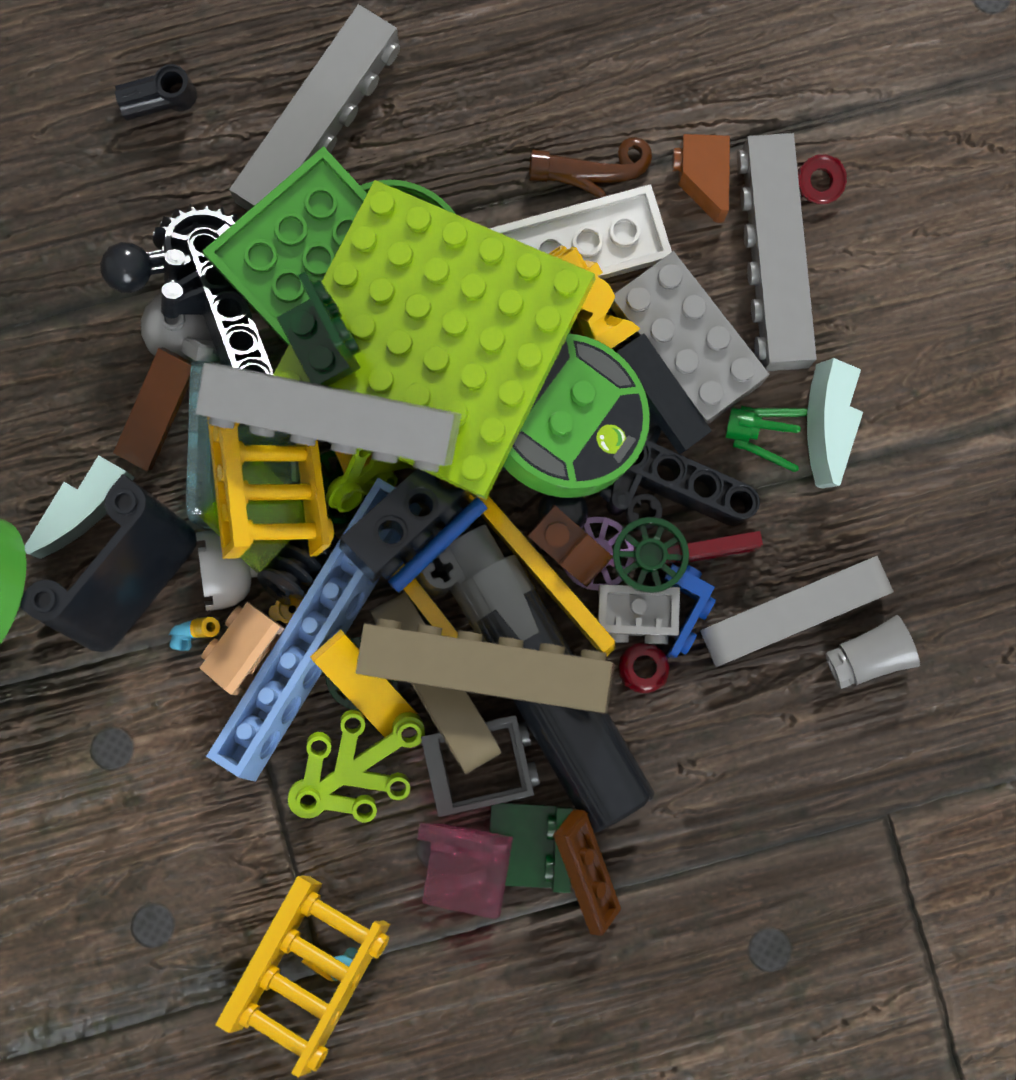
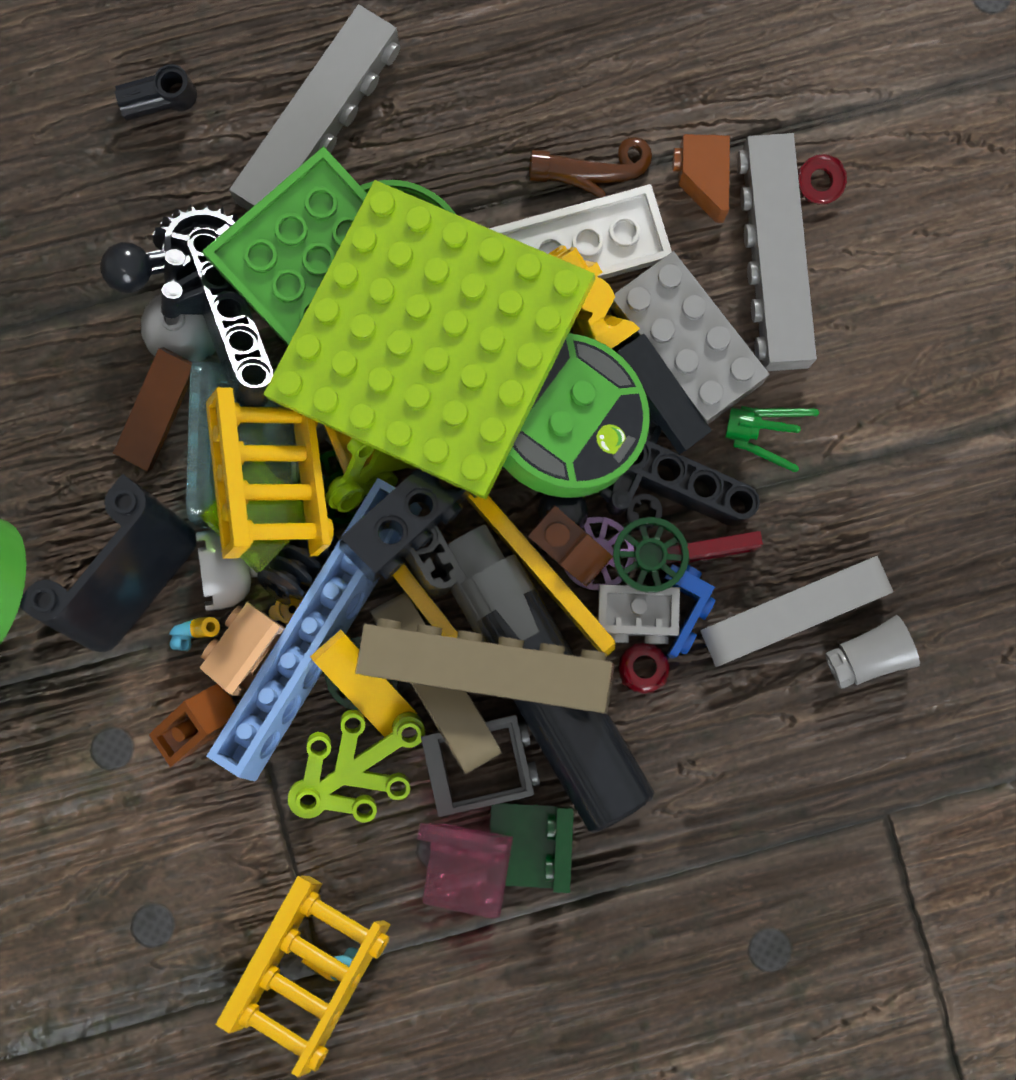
light aqua slope [24,455,135,559] -> none
light grey tile [181,337,219,362] -> none
light grey brick [195,363,462,472] -> none
dark green bracket [277,271,361,386] -> none
blue bar [387,497,488,593] -> none
reddish brown tile [553,810,621,936] -> none
light aqua slope [807,358,863,489] -> none
none -> dark orange slope [149,684,236,768]

